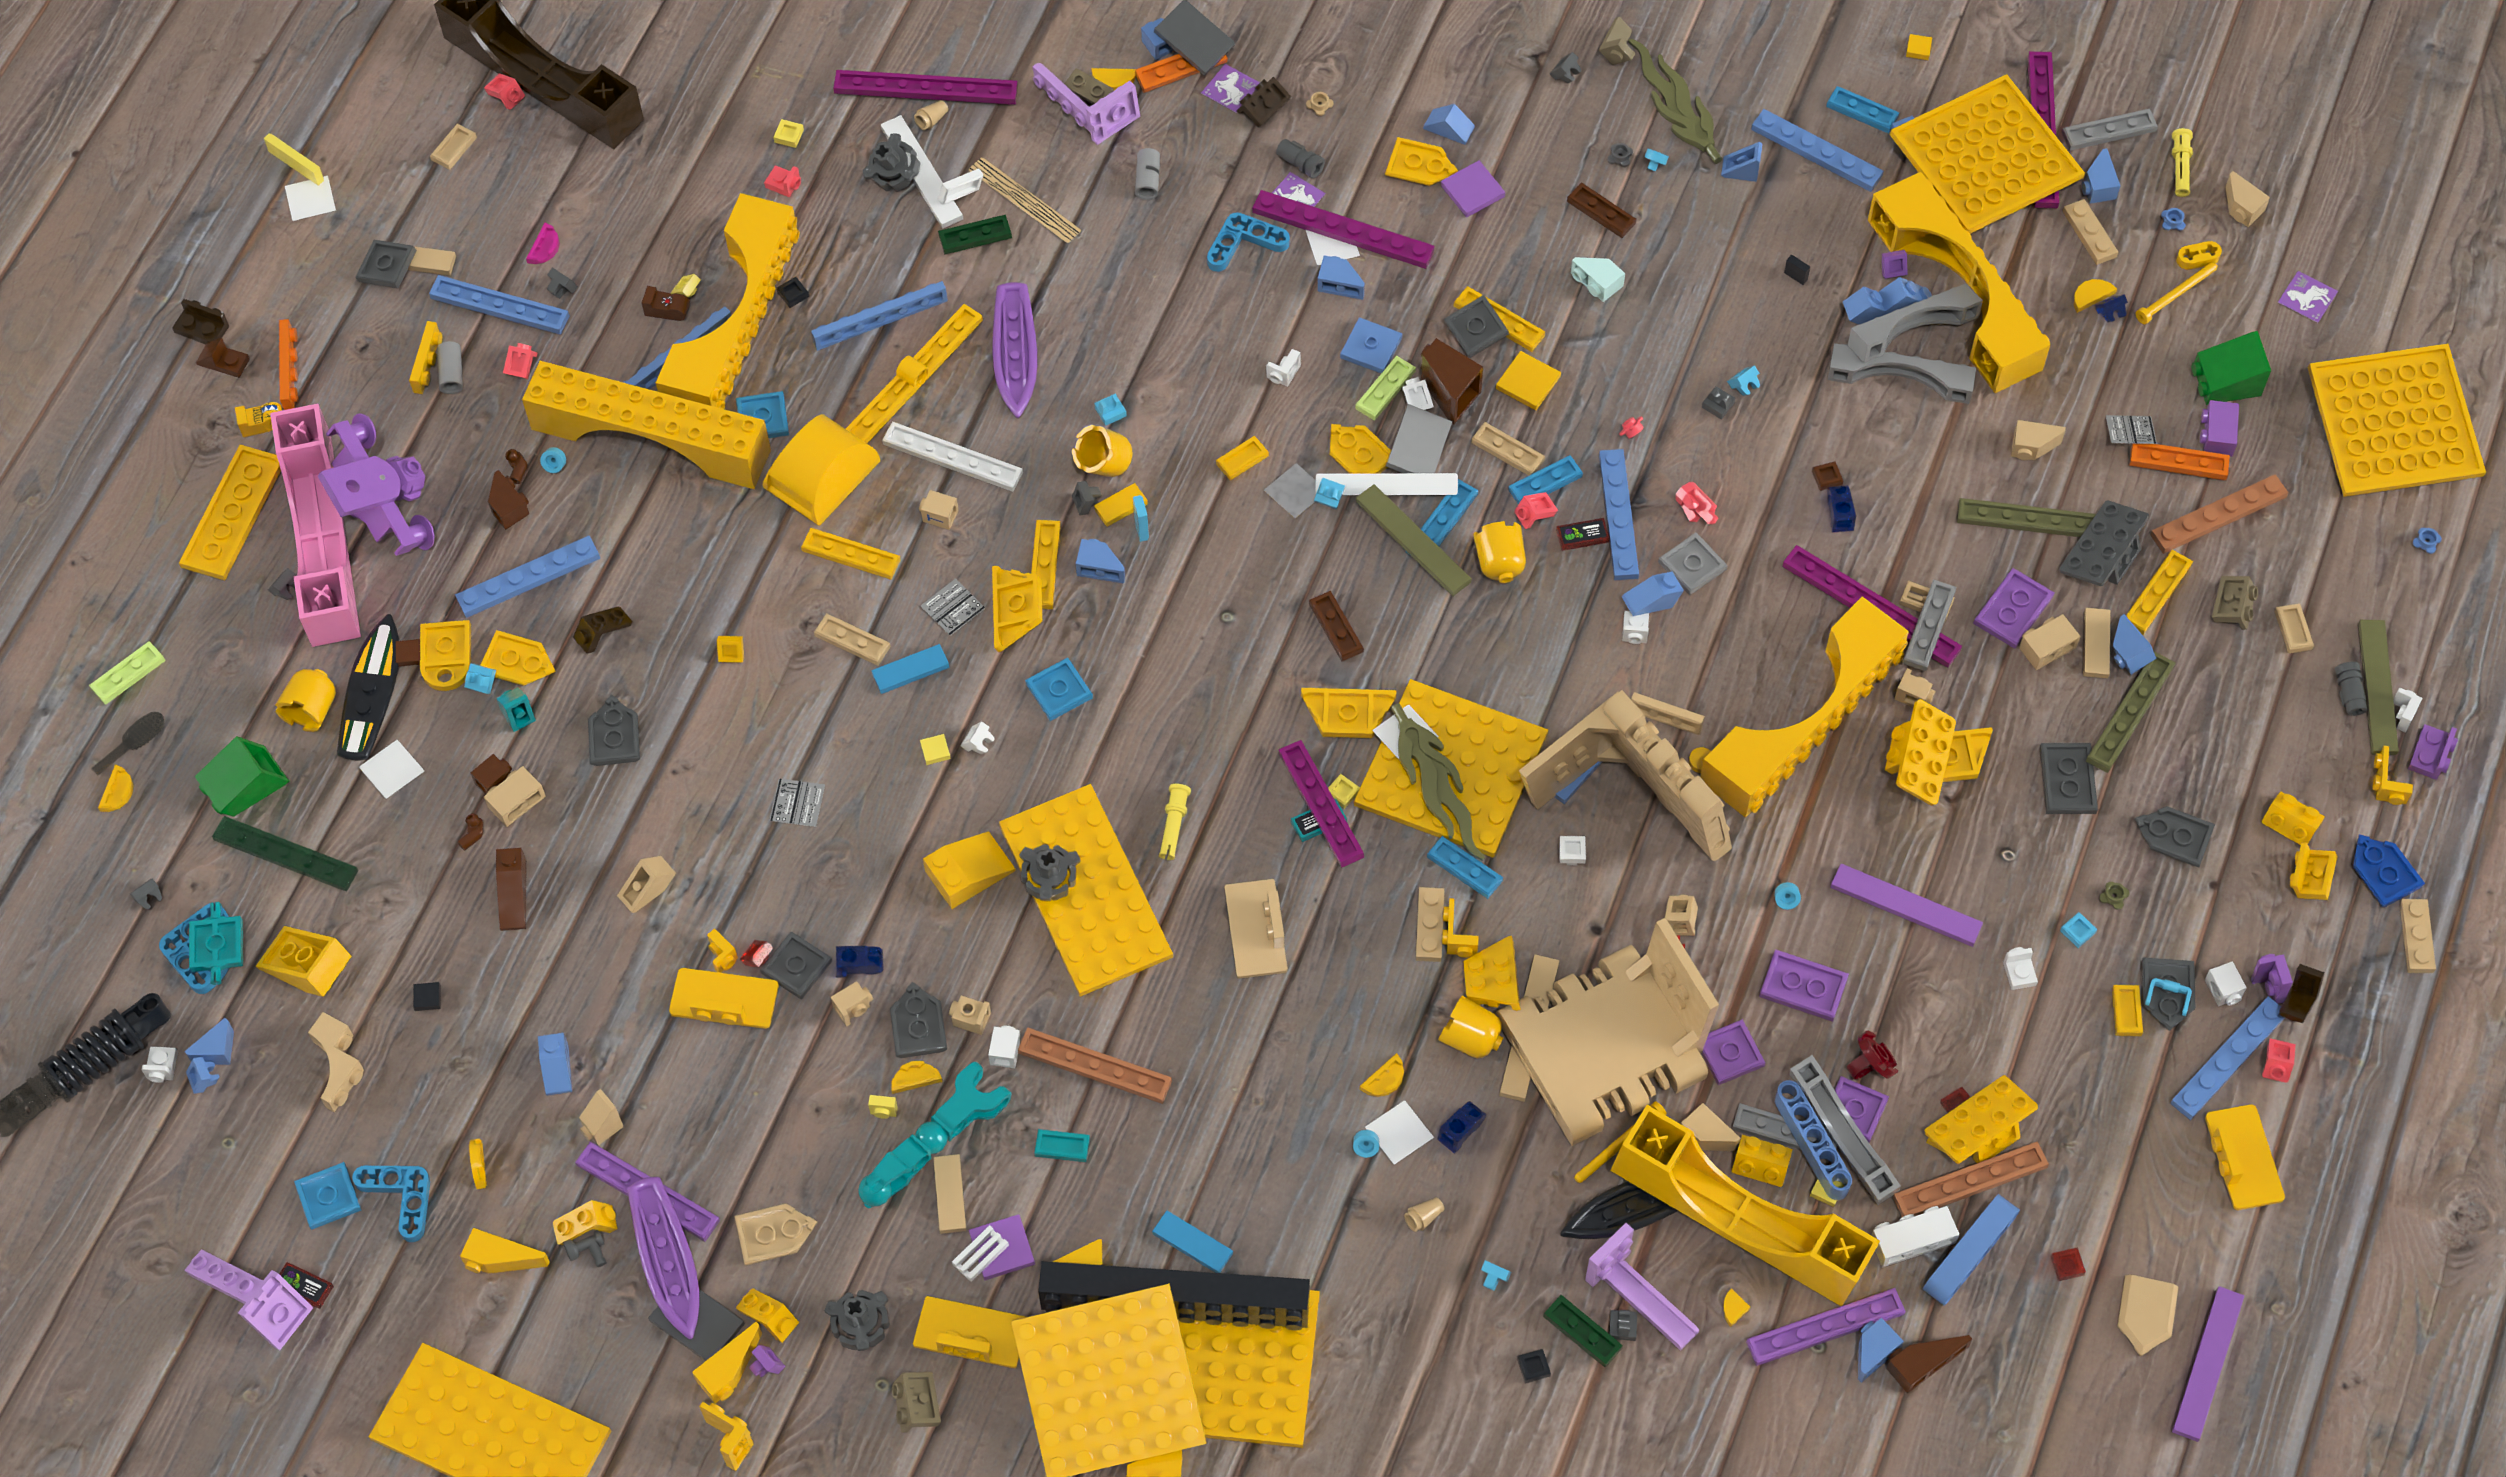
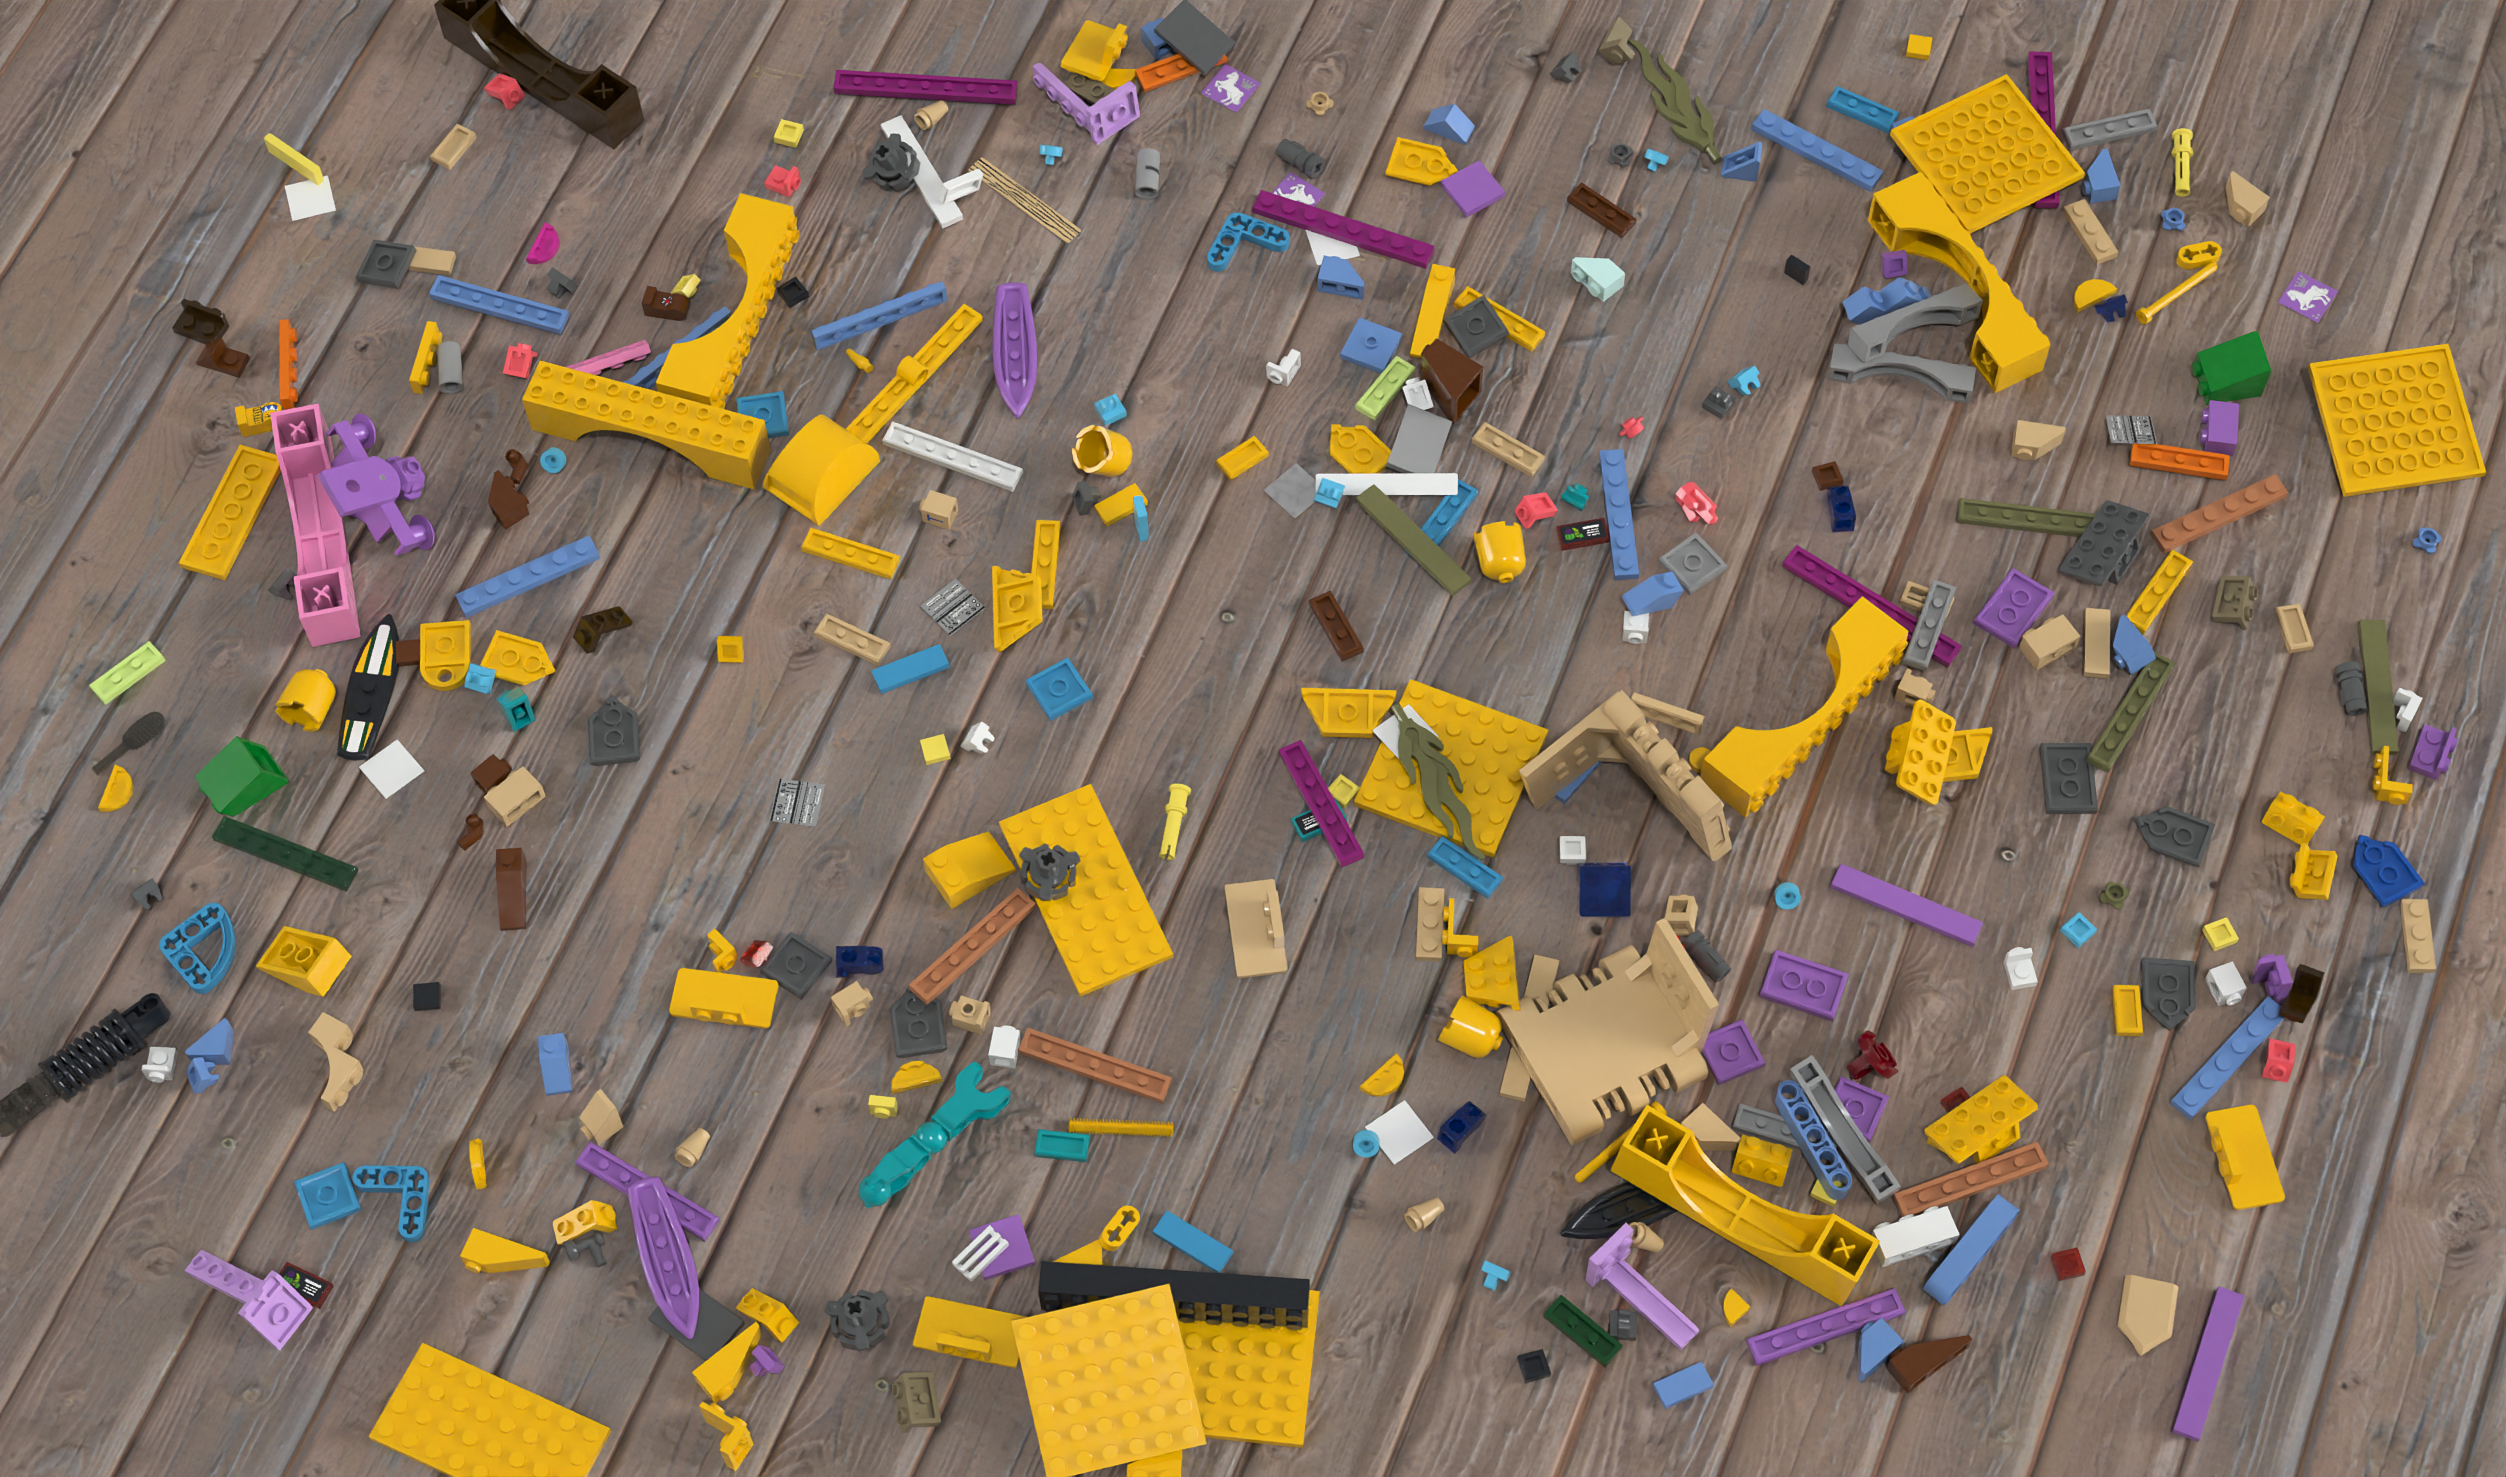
teal plate [189,902,243,985] -> none
tan slope [617,856,676,913] -> none
tan tile [735,1204,818,1266] -> none
tan tile [933,1154,966,1234] -> none
dark green plate [938,214,1012,255] -> none
medium blue slope [1076,539,1125,583] -> none
dark brown bracket [1236,77,1292,128] -> none
yellow tile [1496,351,1561,410] -> none
dark azure tile [1508,455,1583,505] -> none
medium azure piece [2145,978,2192,1016] -> none
none -> bright pink plate [566,340,651,375]
none -> tan cone [675,1128,710,1168]
none -> yellow piece [846,348,873,373]
none -> nougat plate [909,888,1036,1005]
none -> medium azure tile [1039,144,1063,165]
none -> yellow bracket [1060,20,1128,81]
none -> yellow axle [1069,1117,1174,1137]
none -> yellow beam [1099,1205,1140,1251]
none -> yellow slope [1410,264,1456,359]
none -> teal plate [1561,483,1590,511]
none -> clear blue bracket [1578,863,1631,917]
none -> tan cone [1629,1222,1664,1253]
none -> medium blue tile [1653,1362,1714,1409]
none -> dark grey axle [1682,930,1731,982]
none -> light yellow plate [2202,917,2239,951]

